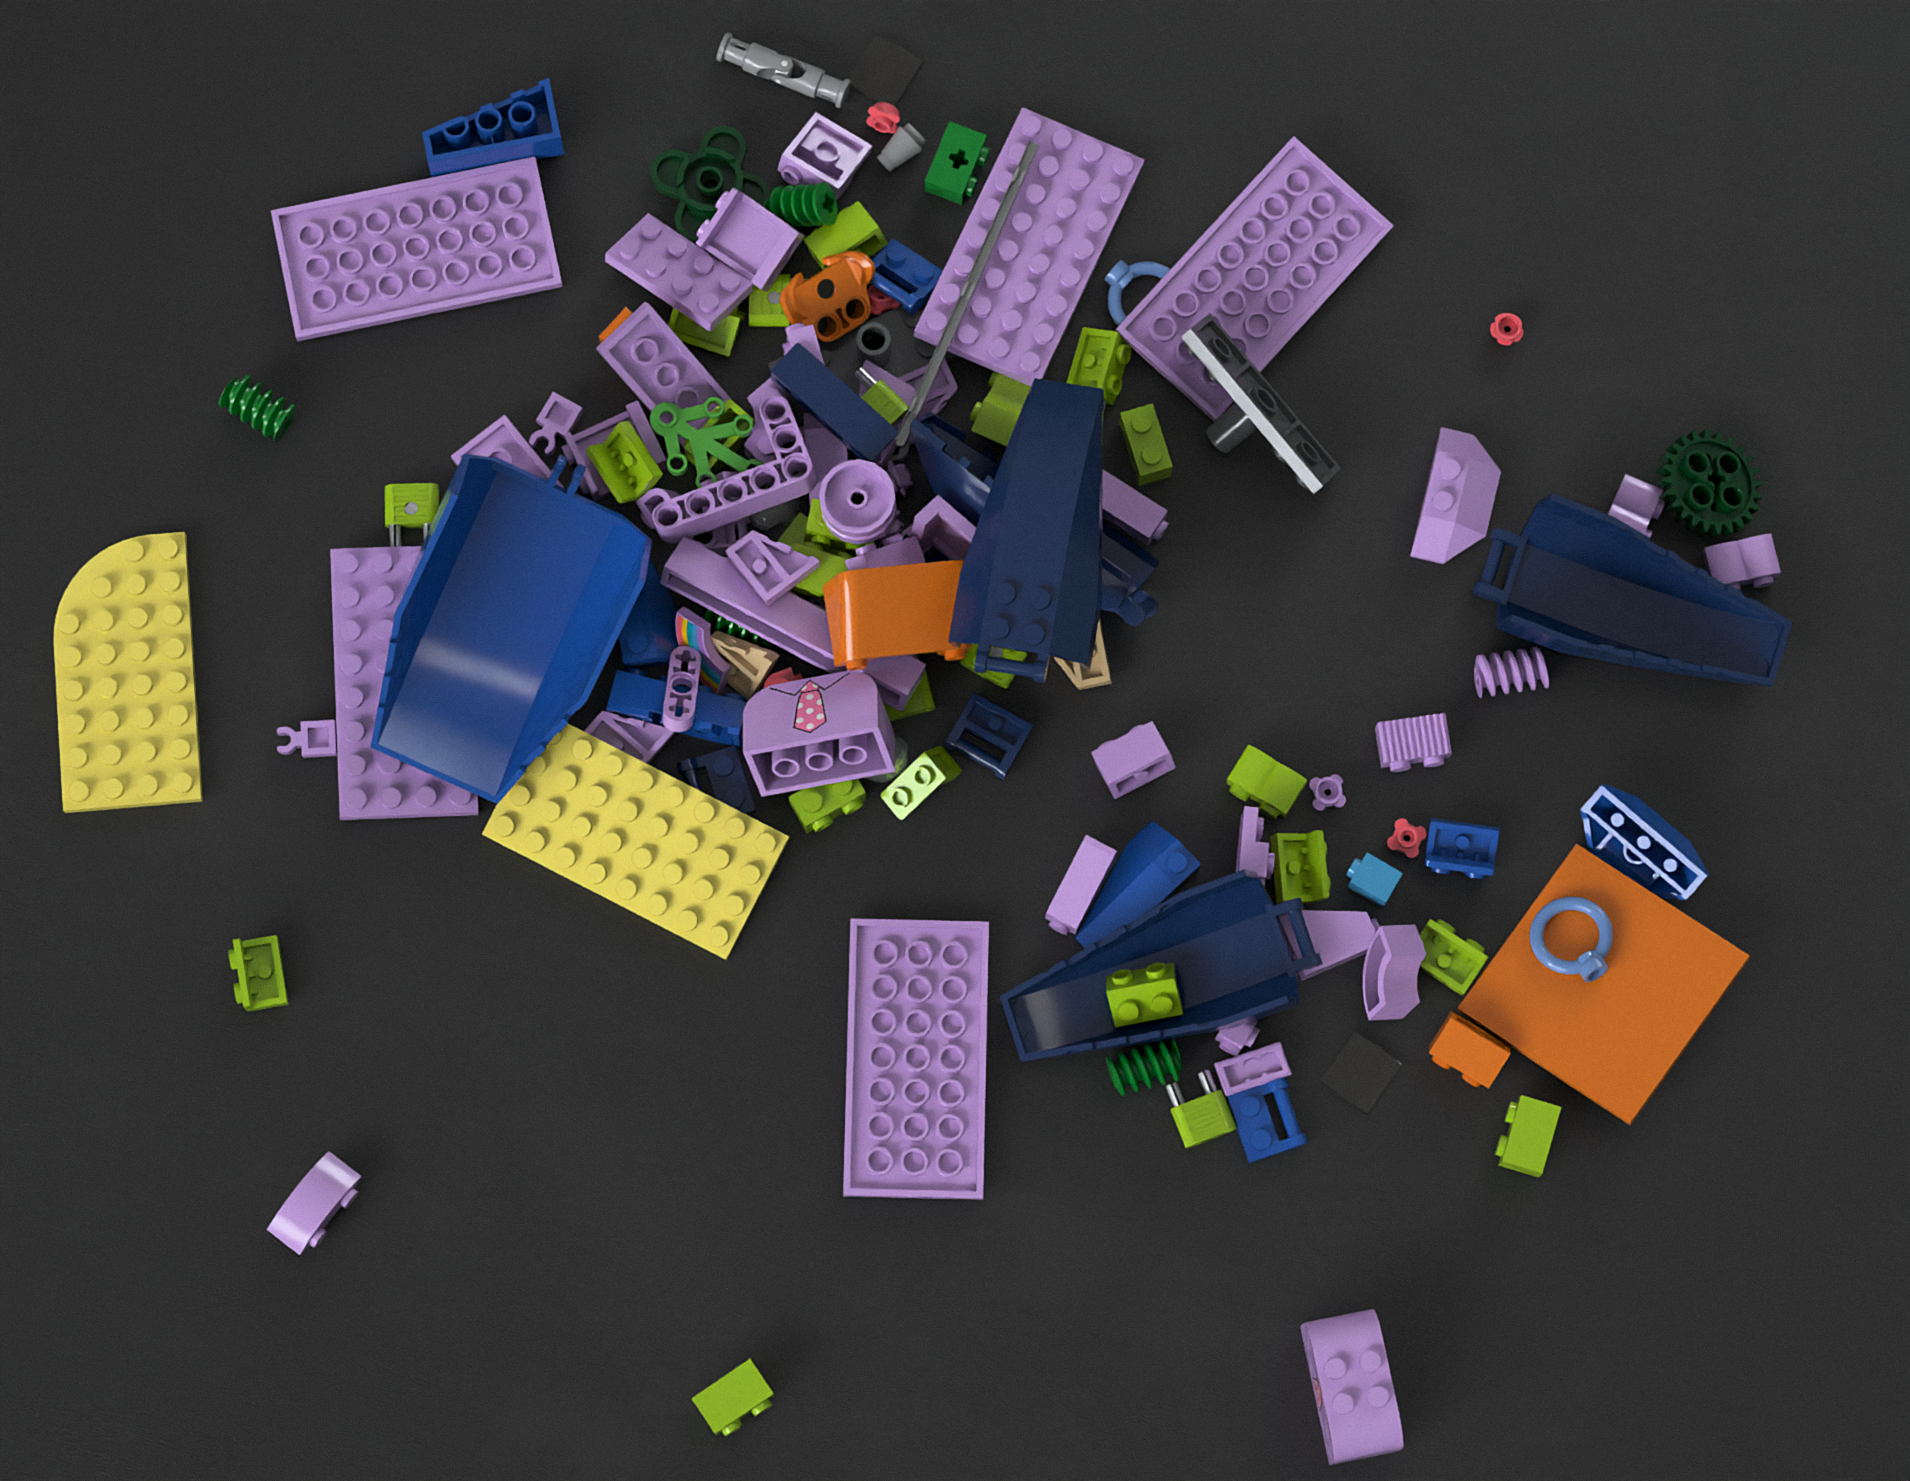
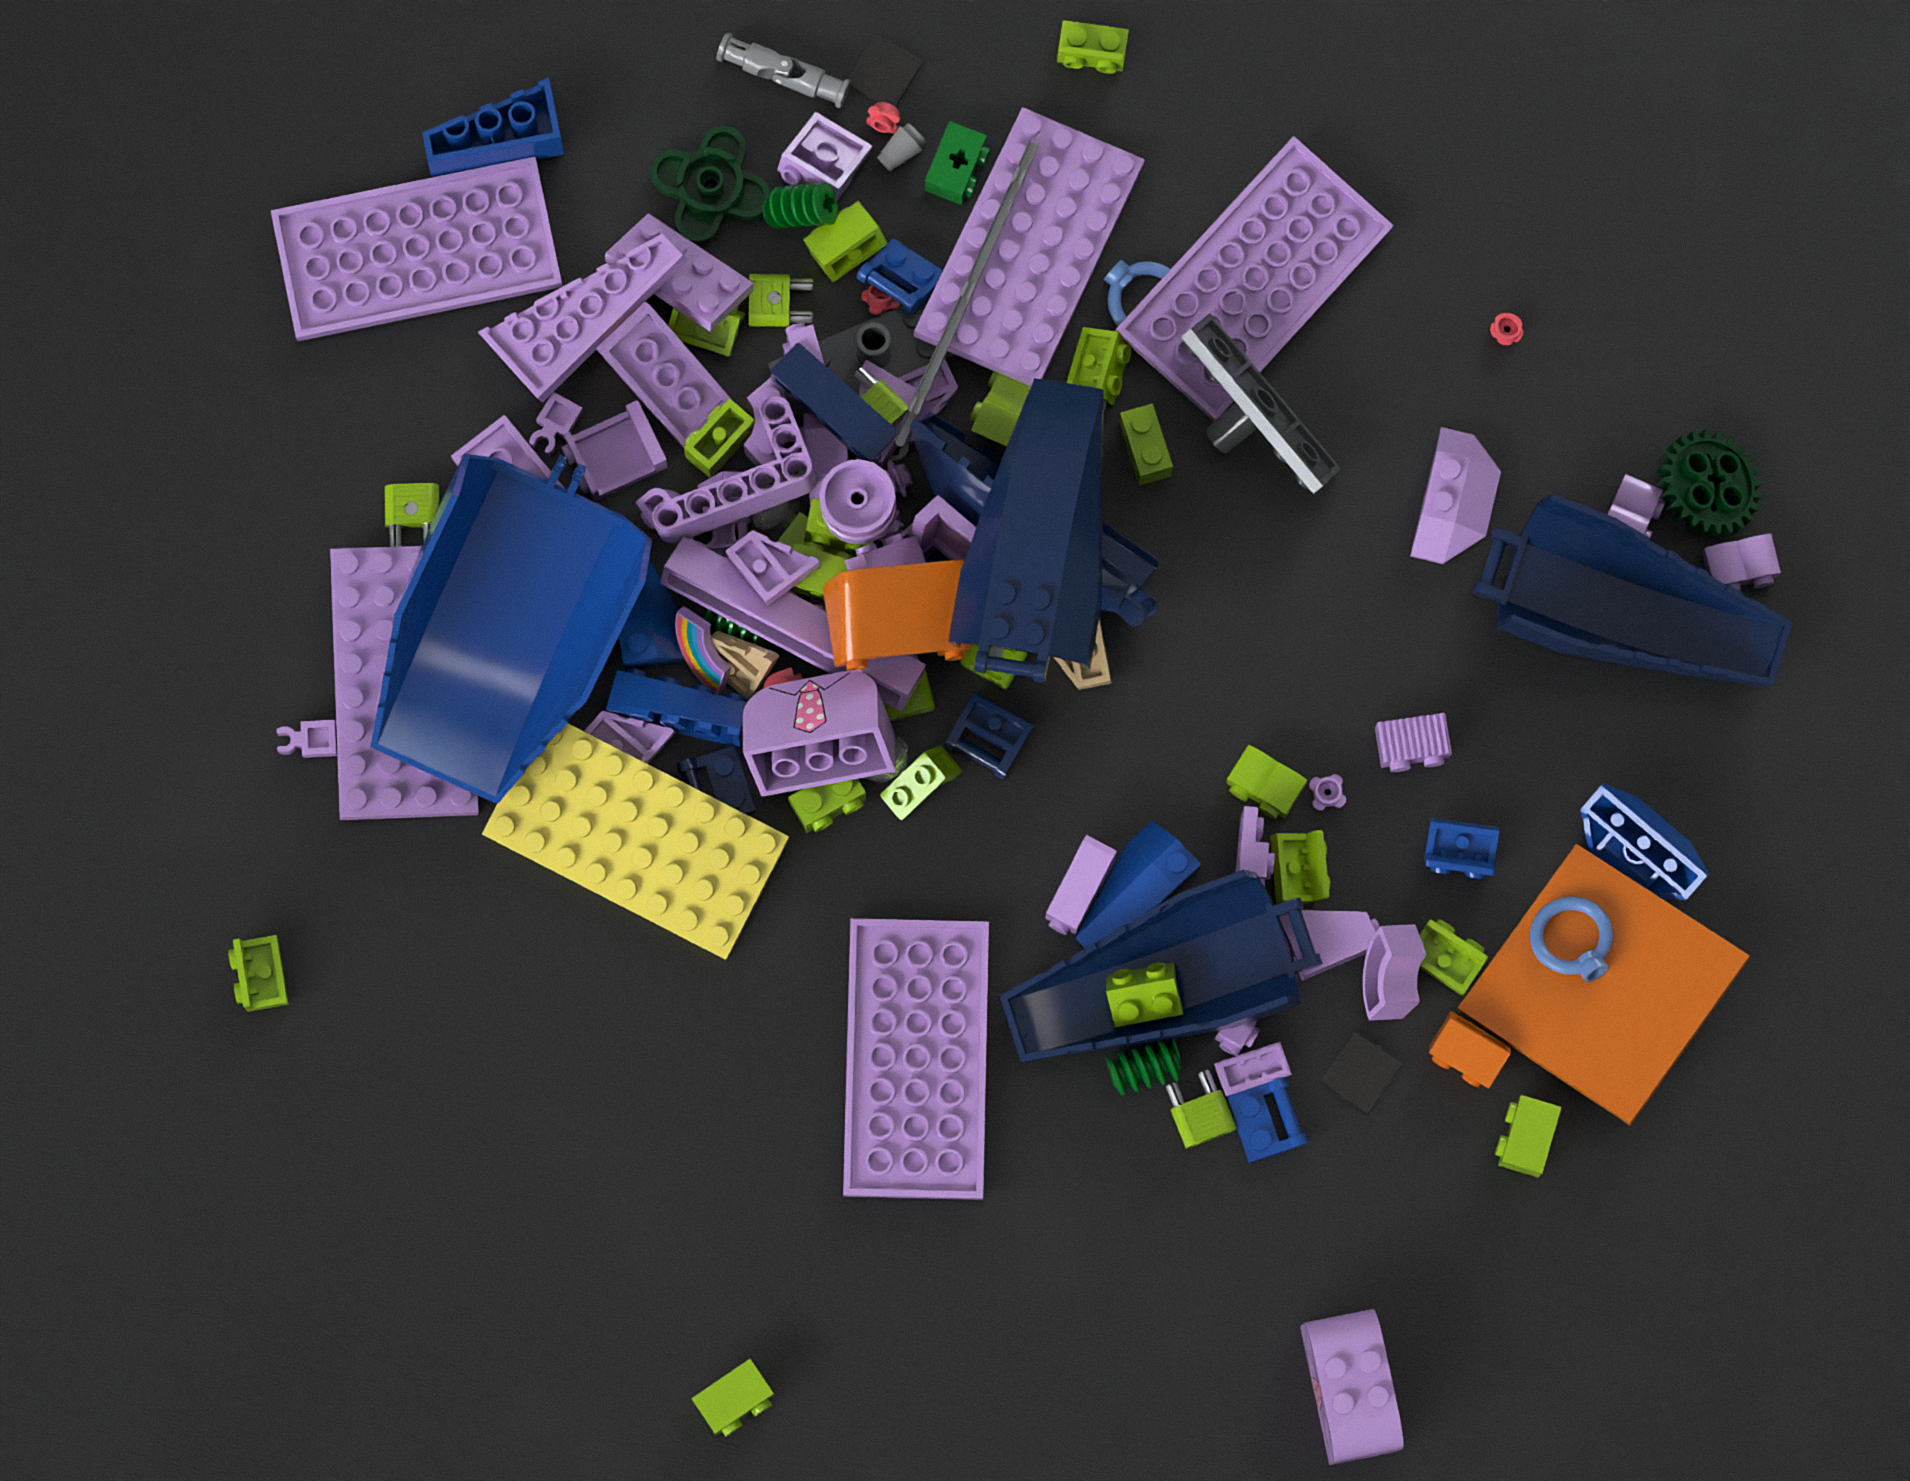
light yellow plate [54,532,203,813] -> none
green piece [219,374,296,443] -> none
lavender brick [267,1151,362,1255] -> none
lime bracket [586,421,663,504] -> none
bright green plant [650,397,764,489] -> none
lavender beam [662,646,701,732] -> none
lavender panel [696,188,805,292] -> none
orange piece [780,251,875,342] -> none
lavender brick [1091,721,1176,799] -> none
lavender brick [1102,470,1169,546] -> none
dark azure brick [1346,852,1403,908] -> none
coral plate [1387,818,1427,858] -> none
lavender piece [1474,646,1549,698] -> none
none -> lavender wing [478,233,688,402]
none -> lime bracket [1057,20,1129,74]

